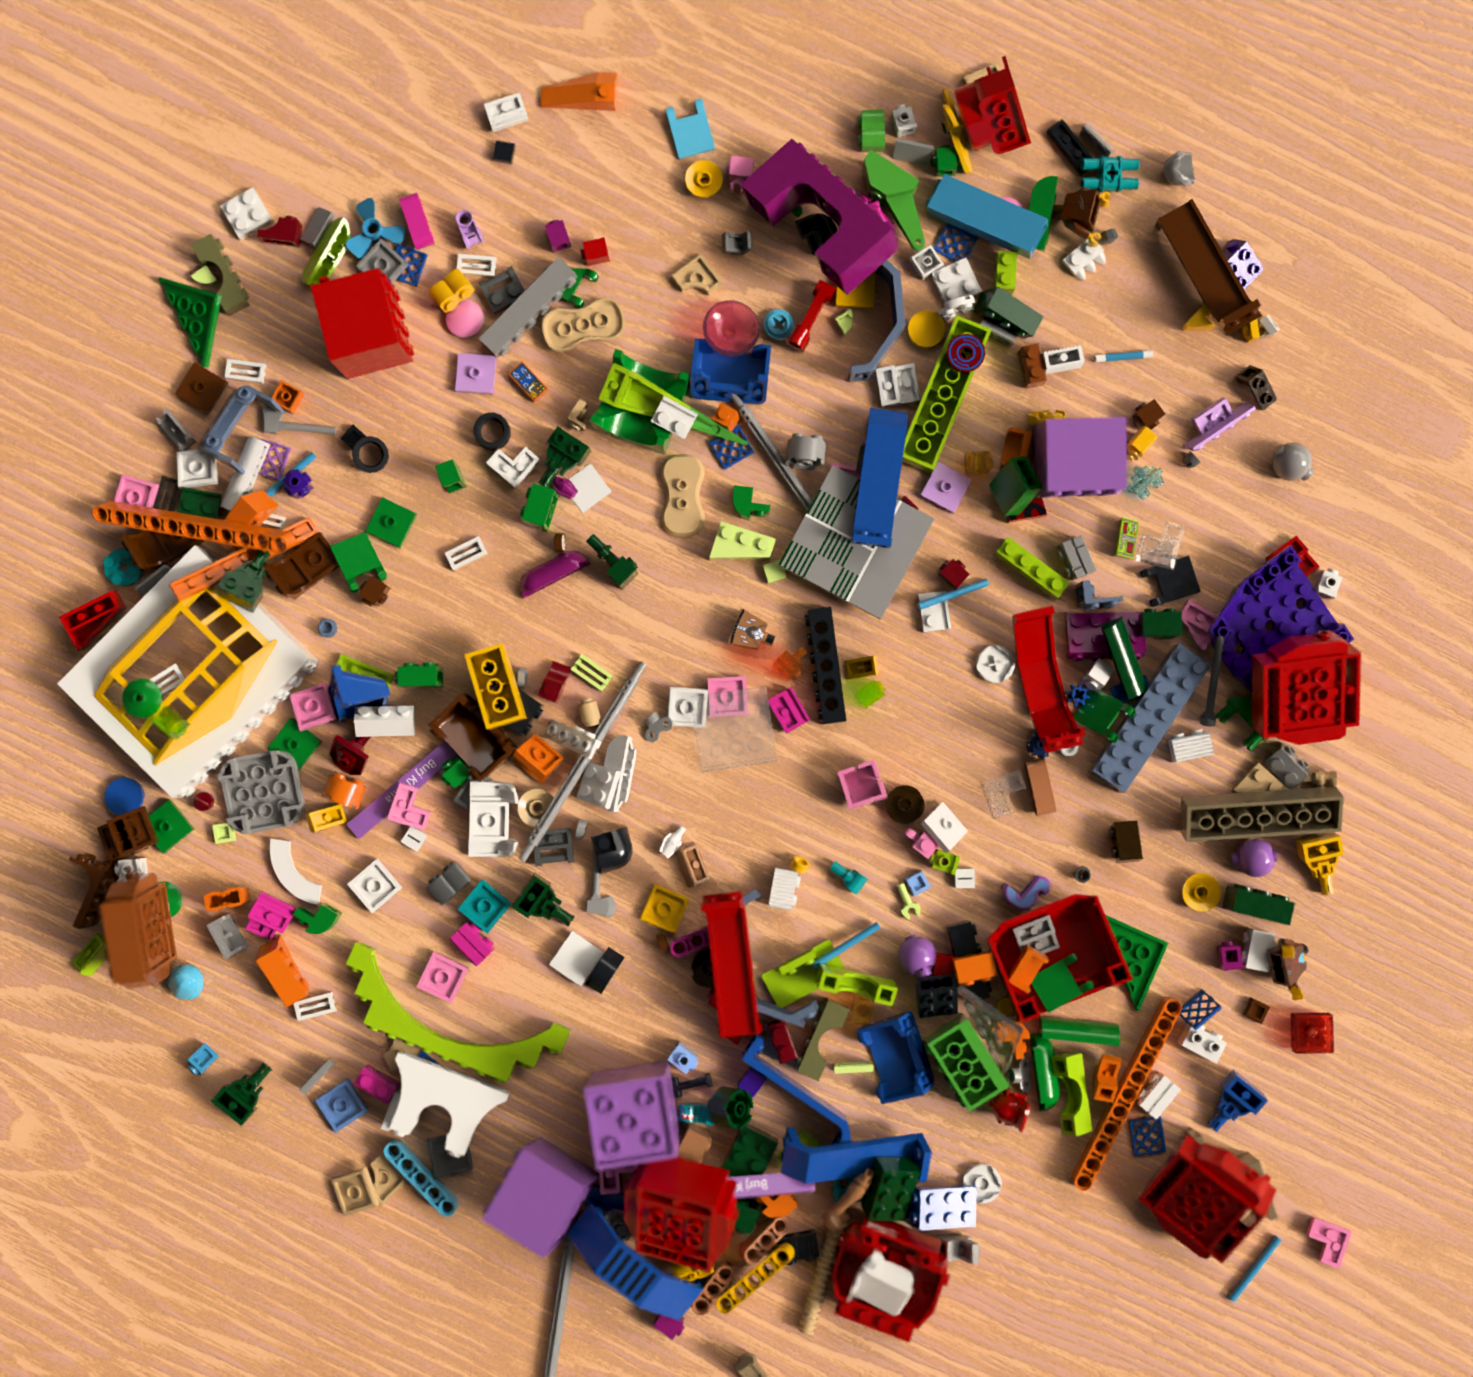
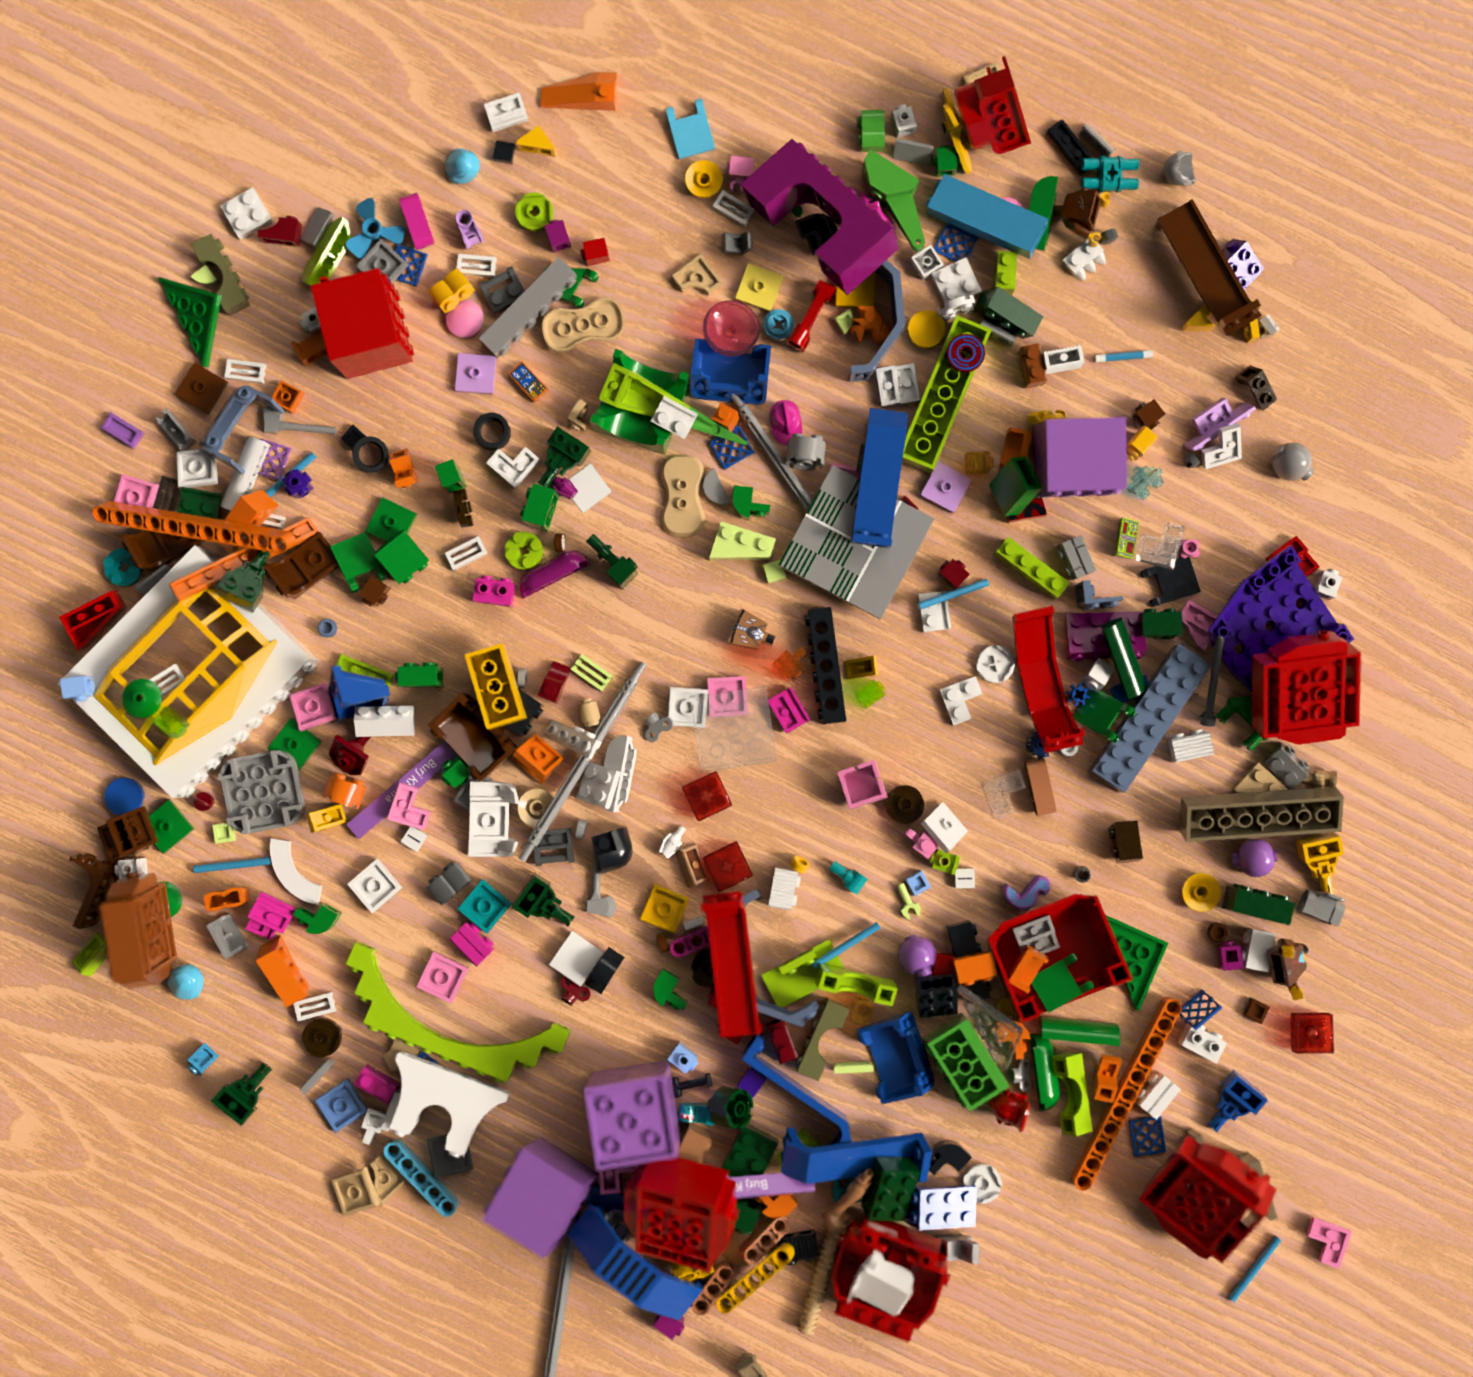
none -> light blue brick [60,676,95,702]
none -> medium lavender tile [101,412,144,449]
none -> dark azure bar [193,857,272,873]
none -> orange panel [291,325,328,366]
none -> white brick [300,307,322,334]
none -> dark brown plate [302,1017,342,1058]
none -> white plate [362,1108,386,1145]
none -> green brick [374,529,429,584]
none -> orange brick [389,448,418,488]
none -> medium azure hair [445,148,480,184]
none -> dark brown plate [453,488,474,528]
none -> dark pink brick [472,575,516,607]
none -> lime plate [505,532,544,570]
none -> lime plate [515,192,554,232]
none -> yellow slope [516,125,556,157]
none -> dark red piece [560,976,591,1006]
none -> green brick [653,968,688,1010]
none -> clear red brick [682,771,732,821]
none -> white tile [683,915,704,930]
none -> light grey tile [703,468,730,505]
none -> clear red brick [703,841,753,892]
none -> white tile [713,190,755,227]
none -> light yellow plate [735,263,784,312]
none -> dark pink piece [770,400,802,445]
none -> orange animal [850,306,892,344]
none -> black brick [929,1140,972,1175]
none -> white plate [939,676,982,726]
none -> bright pink plate [1179,539,1200,558]
none -> white plate [1202,423,1242,469]
none -> reddish brown tile [1207,922,1228,942]
none -> light grey piece [1296,889,1345,927]

